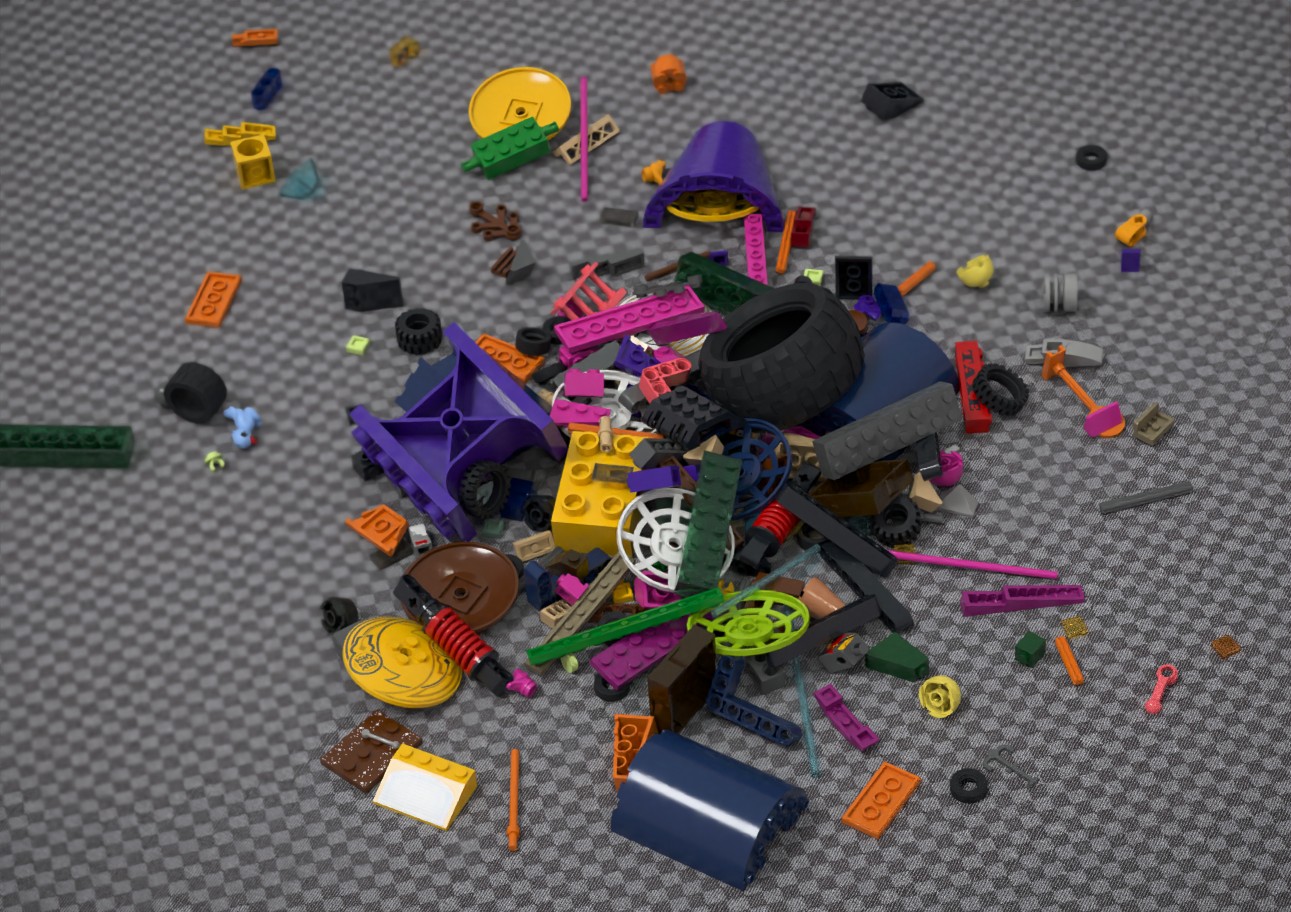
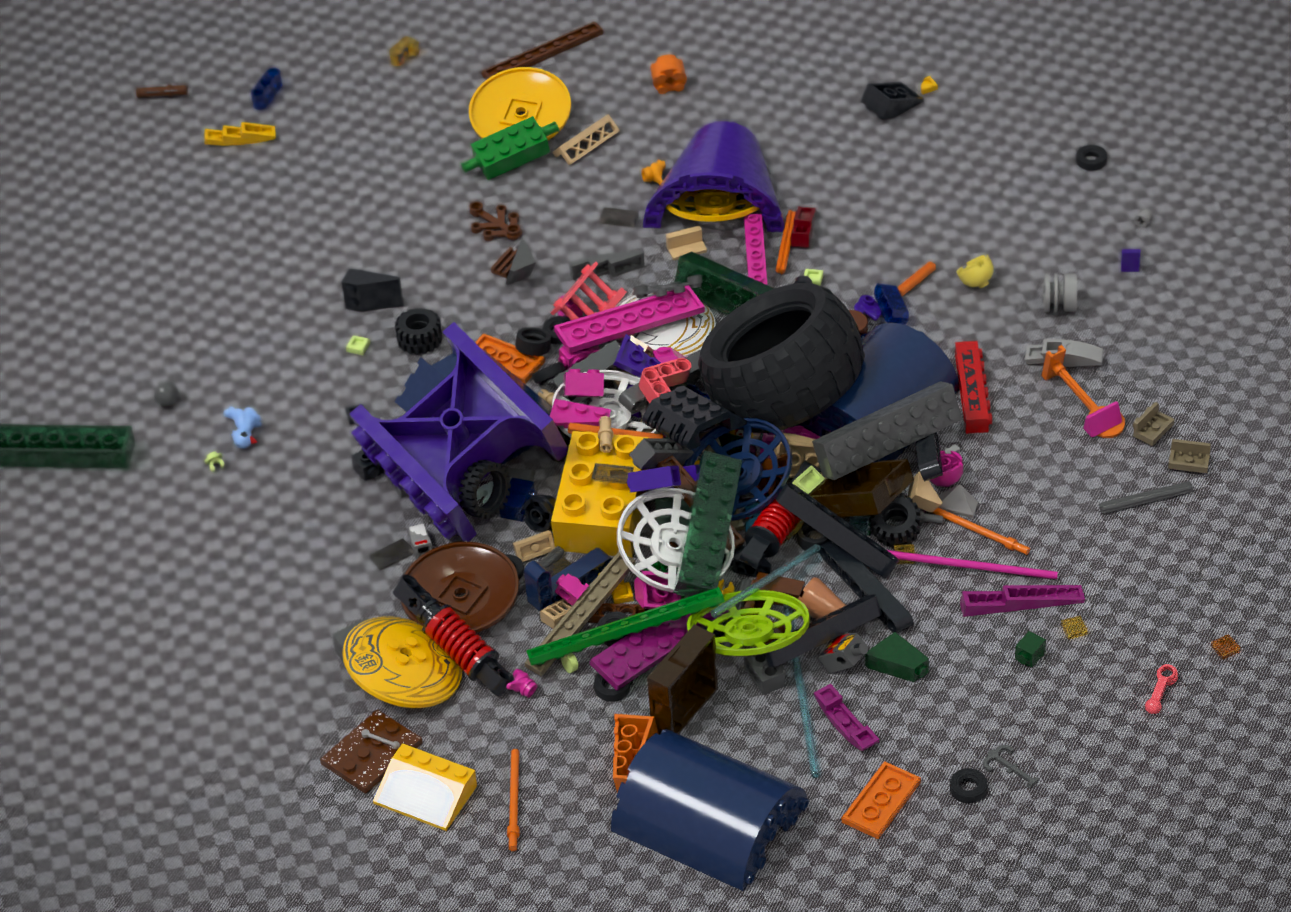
black tyre [163,362,228,424] -> none
orange tile [185,271,242,328] -> none
yellow brick [230,134,276,190] -> none
orange hinge [232,29,278,47] -> none
clear light blue slope [279,158,320,200] -> none
pearl dark grey cone [320,597,358,633] -> none
orange wing [345,504,409,557] -> none
sand green tile [481,518,505,539] -> none
dark brown slope [545,549,589,582] -> none
dark pink piece [580,77,588,202] -> none
reddish brown bar [644,250,710,282] -> none
magenta slope [647,312,727,346] -> none
tan slope [683,435,724,471] -> none
dark blue beam [706,655,802,745] -> none
dark purple slope [709,250,728,267] -> none
black slope [835,256,873,300] -> none
light yellow cylinder [919,675,961,718] -> none
black tyre [972,363,1029,416] -> none
orange axle [1055,636,1084,686] -> none
light orange piece [1115,214,1147,247] -> none
none -> reddish brown pin [136,84,188,98]
none -> reddish brown tile [481,21,604,80]
none -> tan panel [666,225,707,260]
none -> yellowish green tile [792,465,825,494]
none -> yellow tile [921,76,938,94]
none -> orange bar [932,507,1030,555]
none -> dark tan bracket [1168,439,1211,473]

